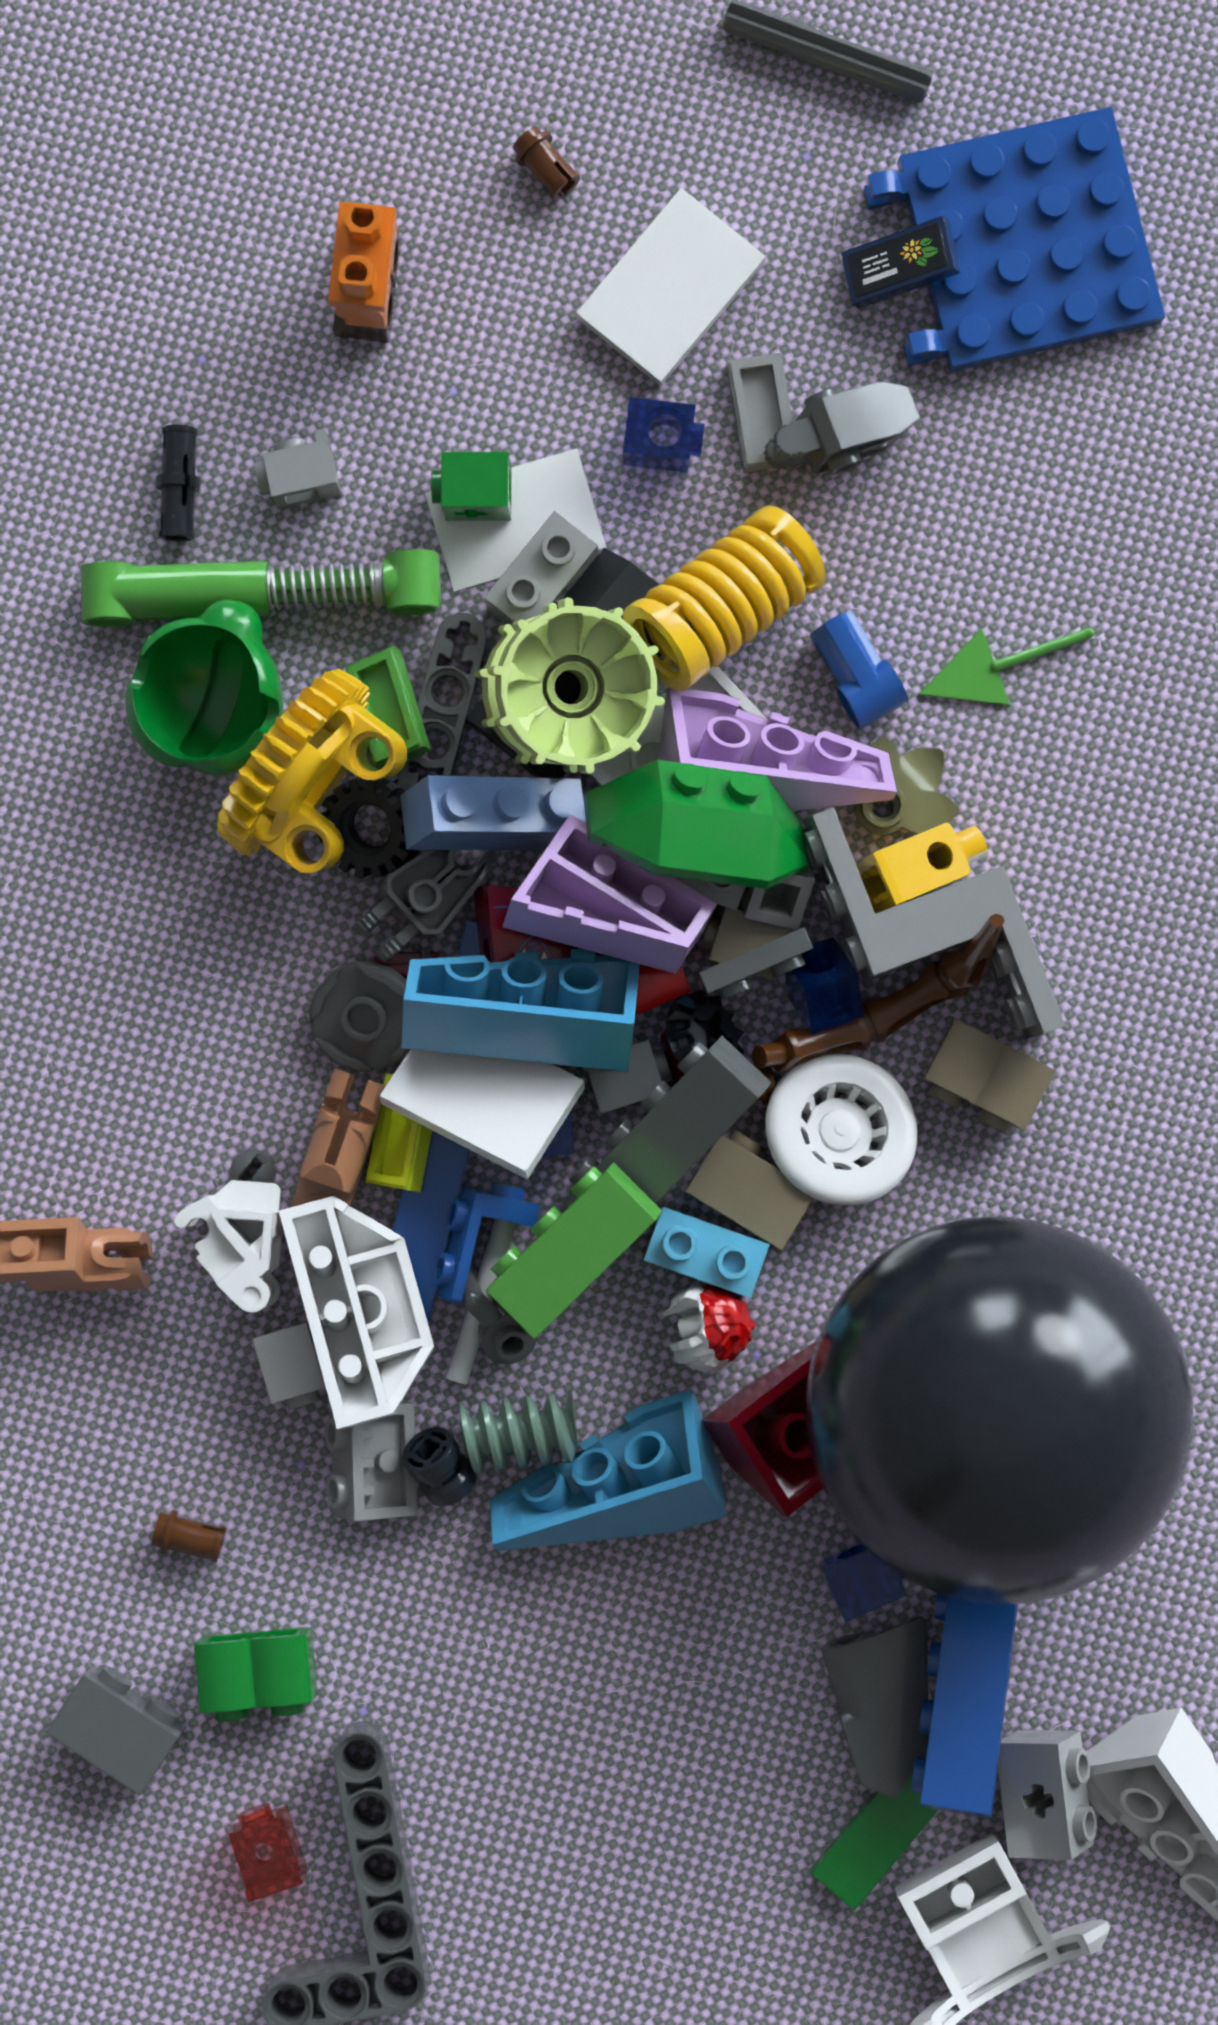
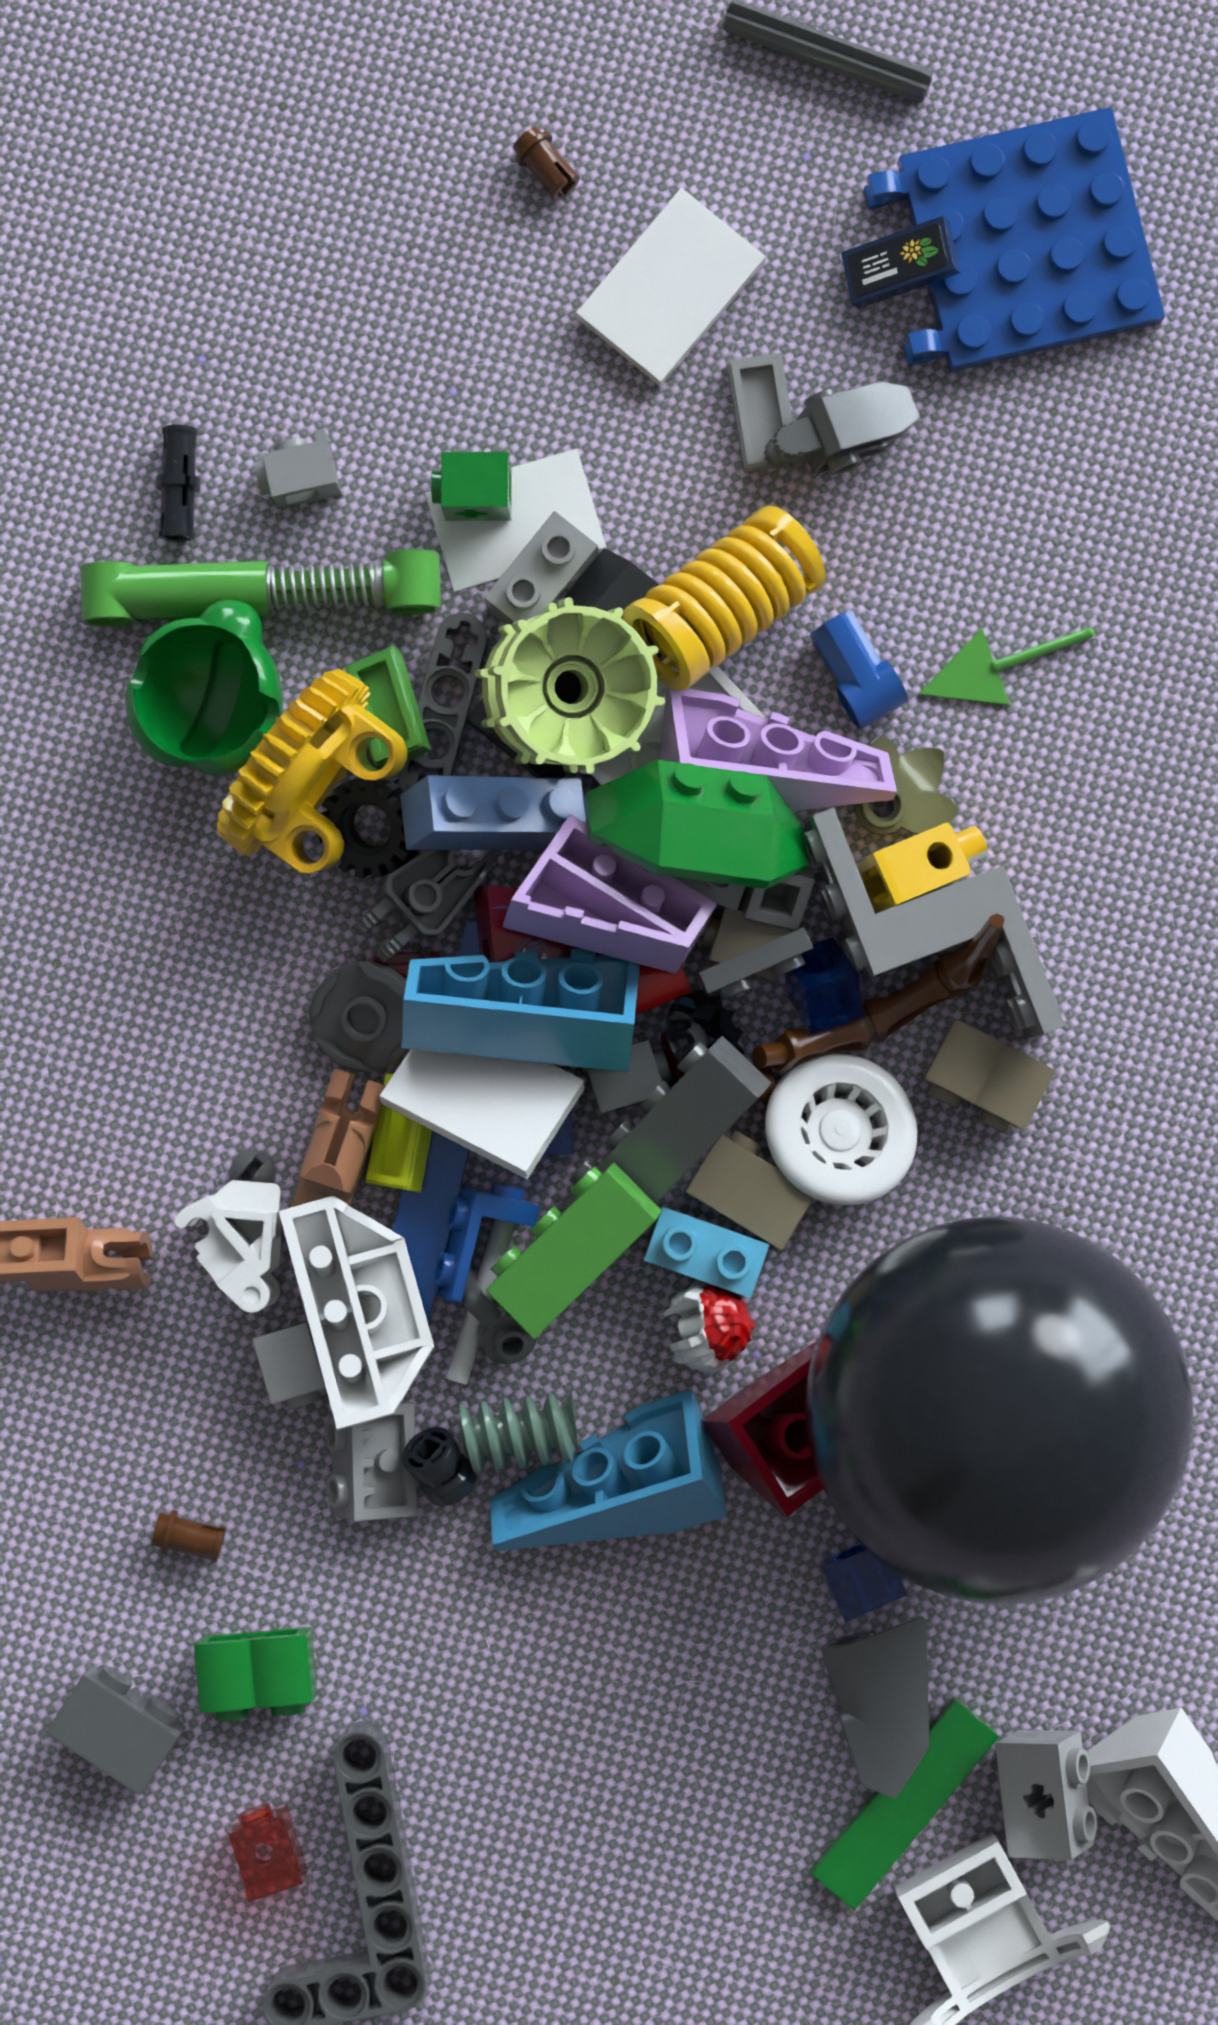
orange hips [328,201,401,343] -> none
clear blue brick [623,397,705,473] -> none
blue brick [911,1593,1018,1819] -> none

